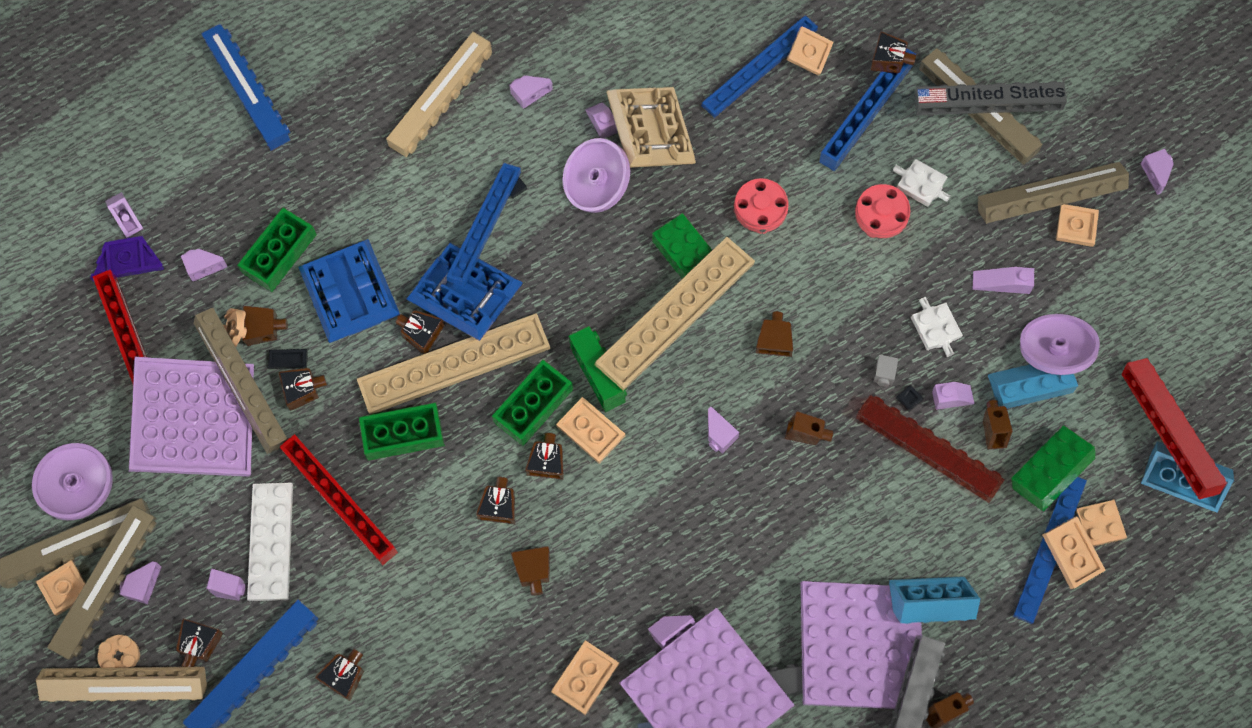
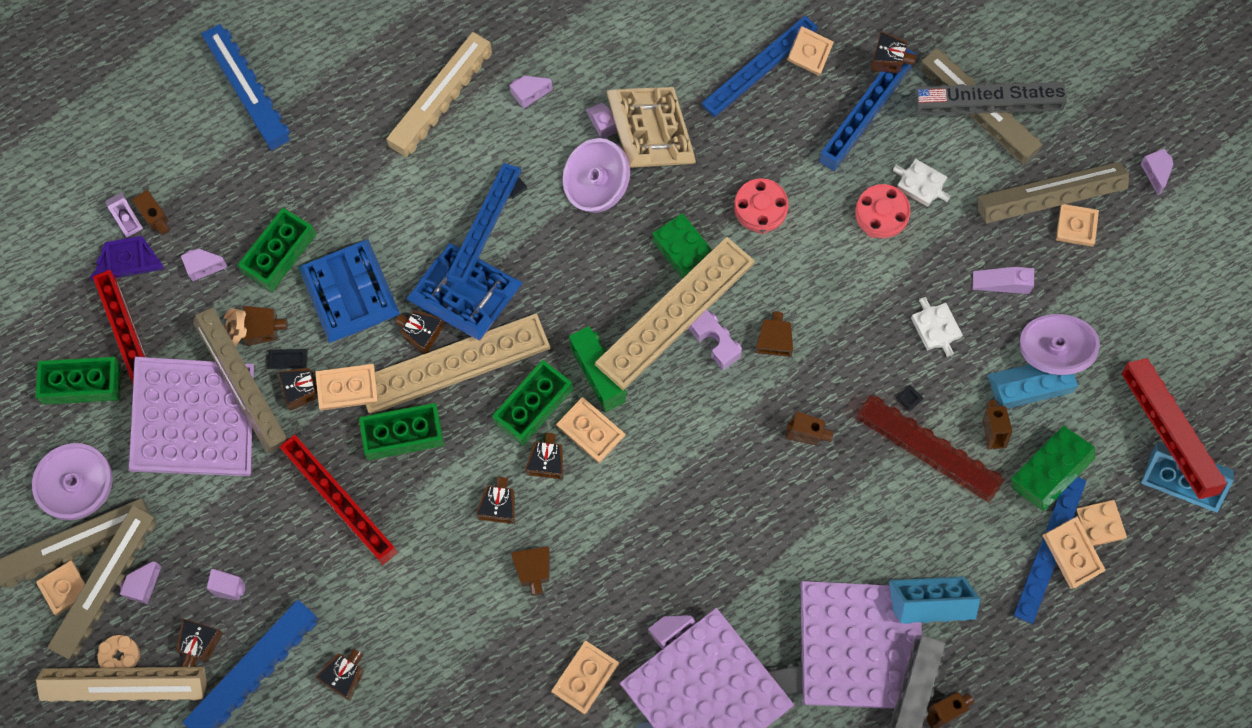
white plate [247,483,293,601] -> none
lavender slope [708,407,739,454] -> none
light grey brick [873,355,898,387] -> none
lavender slope [932,382,974,410] -> none
none -> green brick [35,357,121,405]
none -> reddish brown torso [132,189,170,235]
none -> light nougat plate [315,364,378,411]
none -> lavender arch [688,310,742,370]

